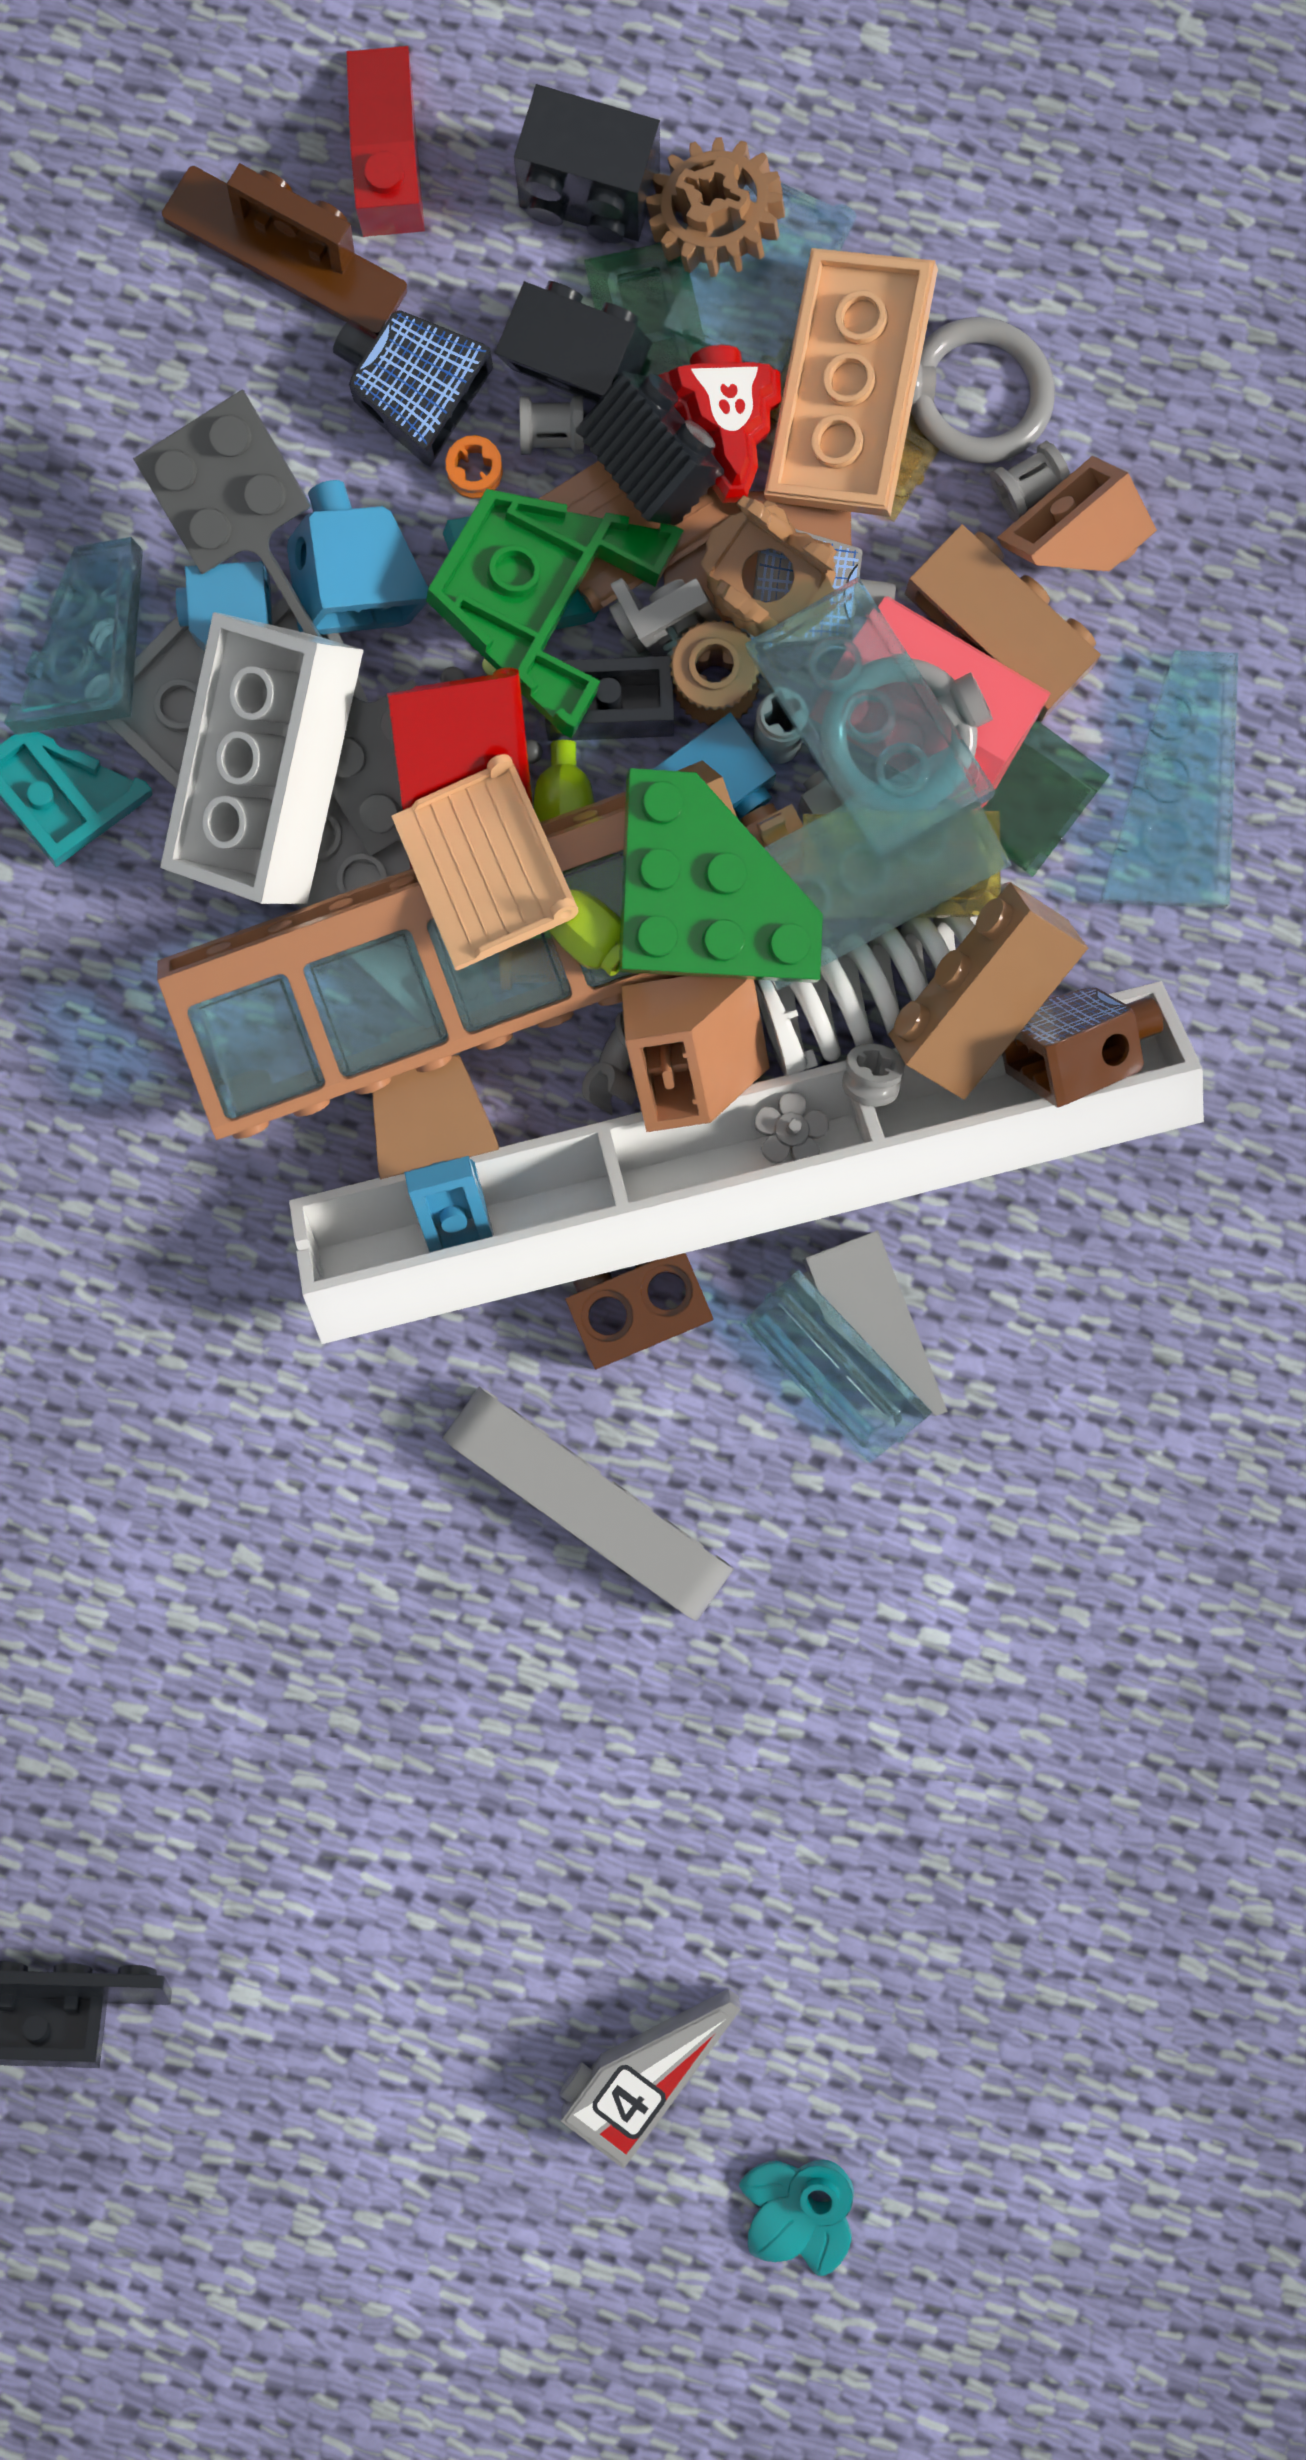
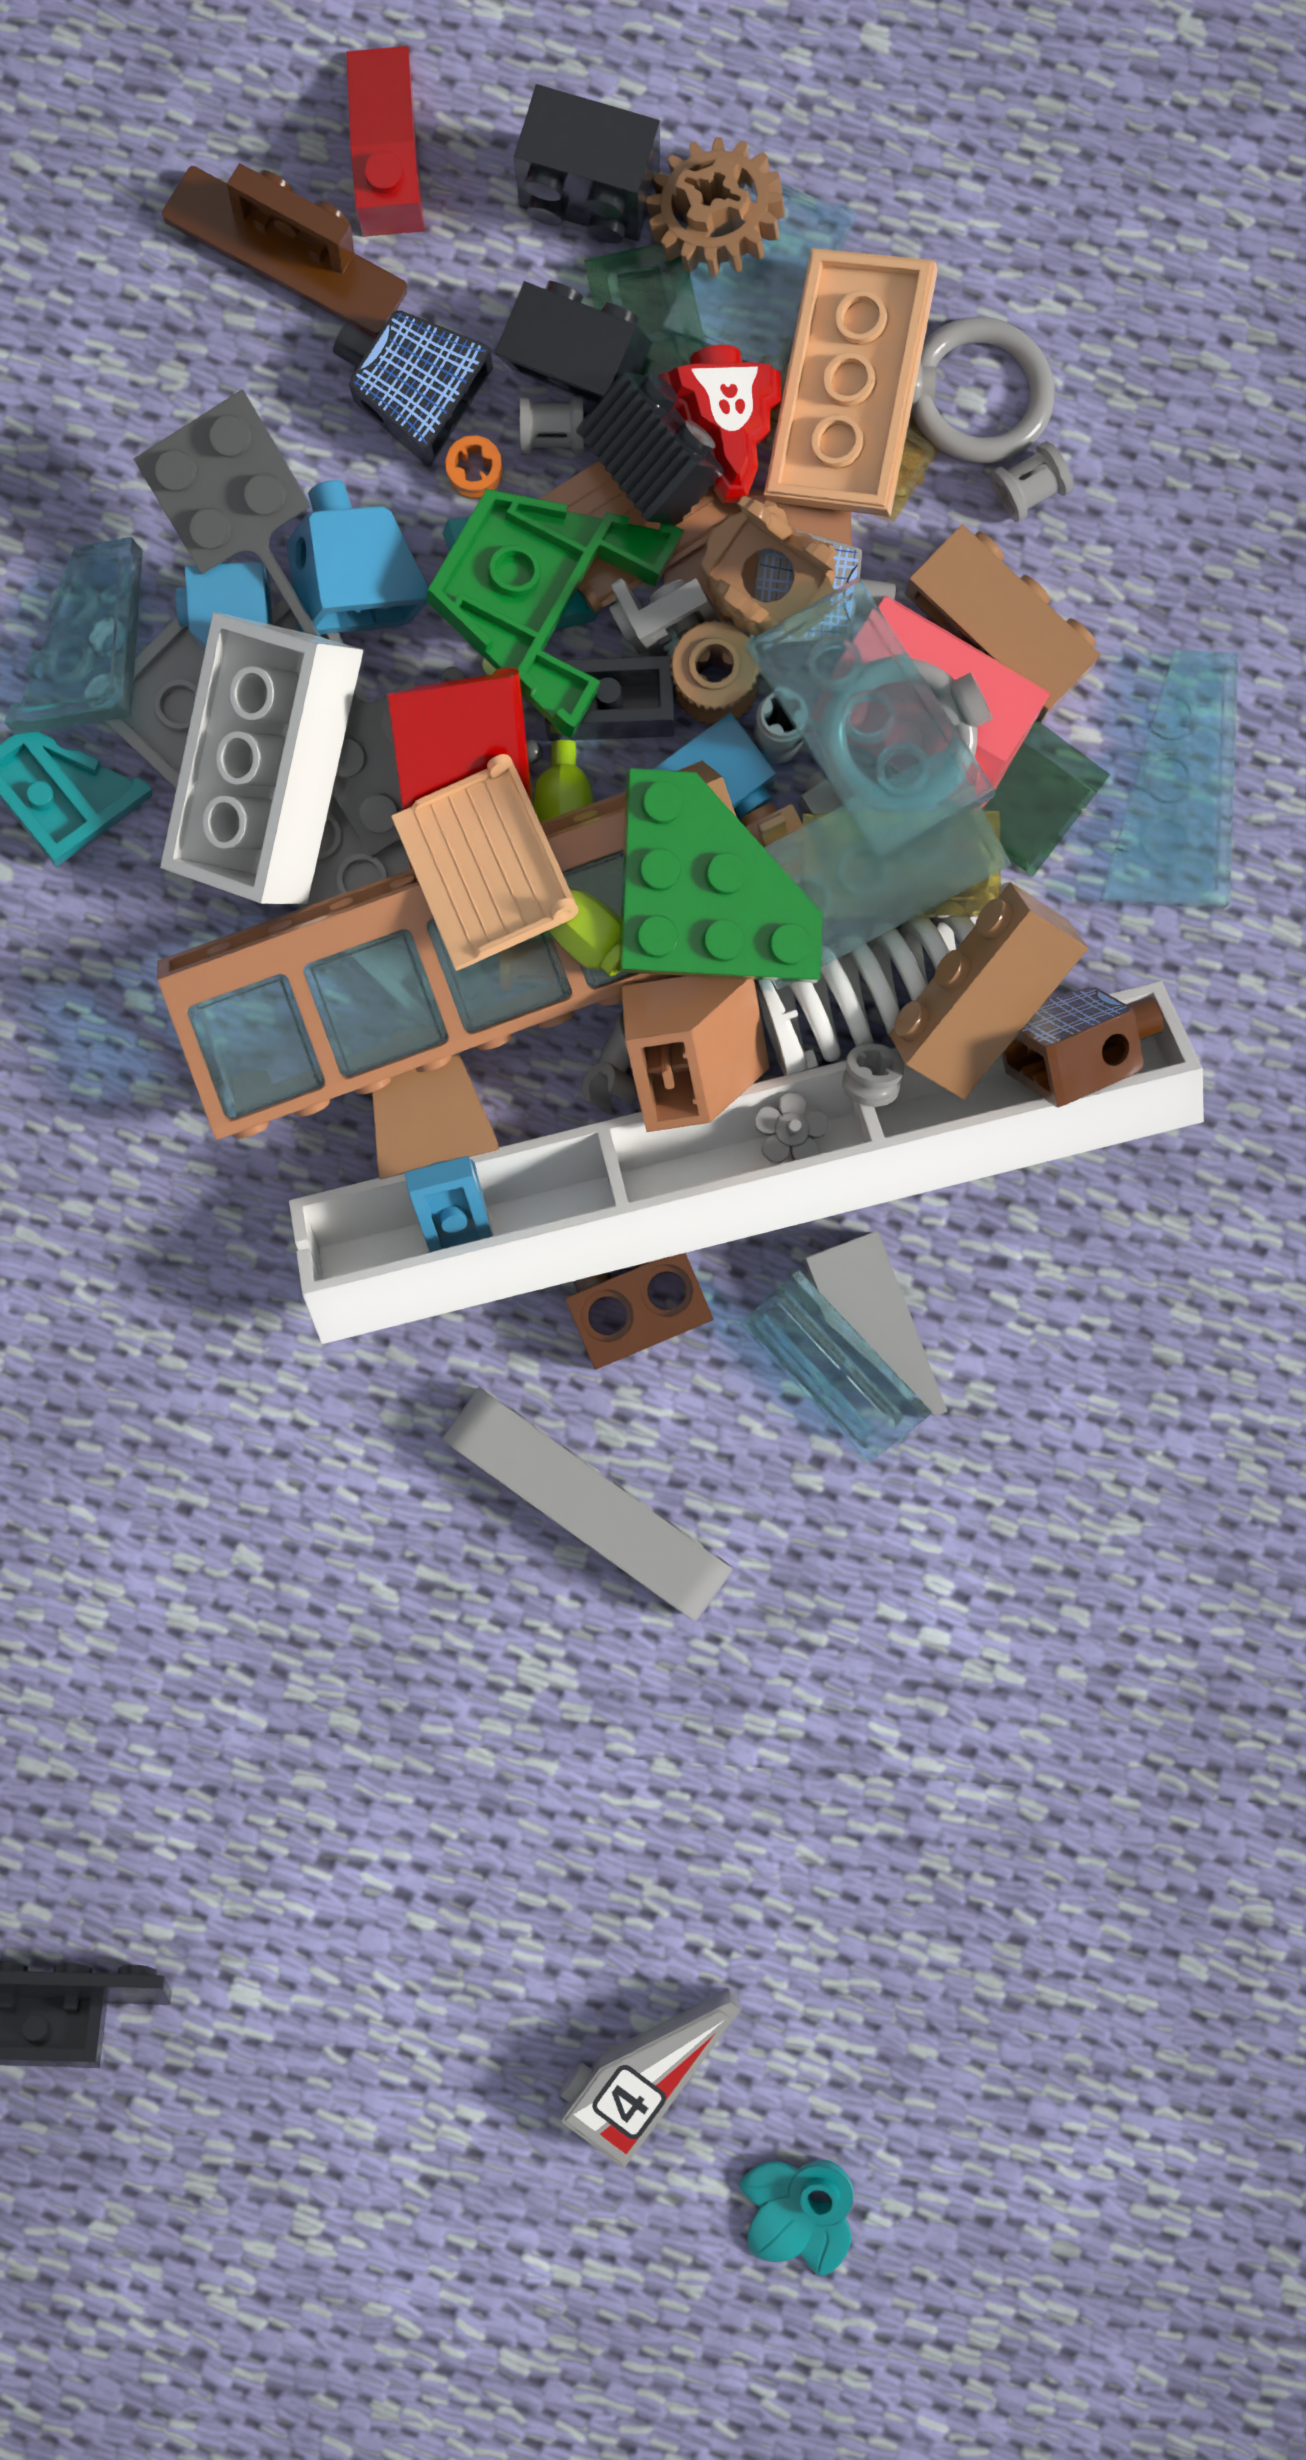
nougat slope [997,456,1157,571] -> none

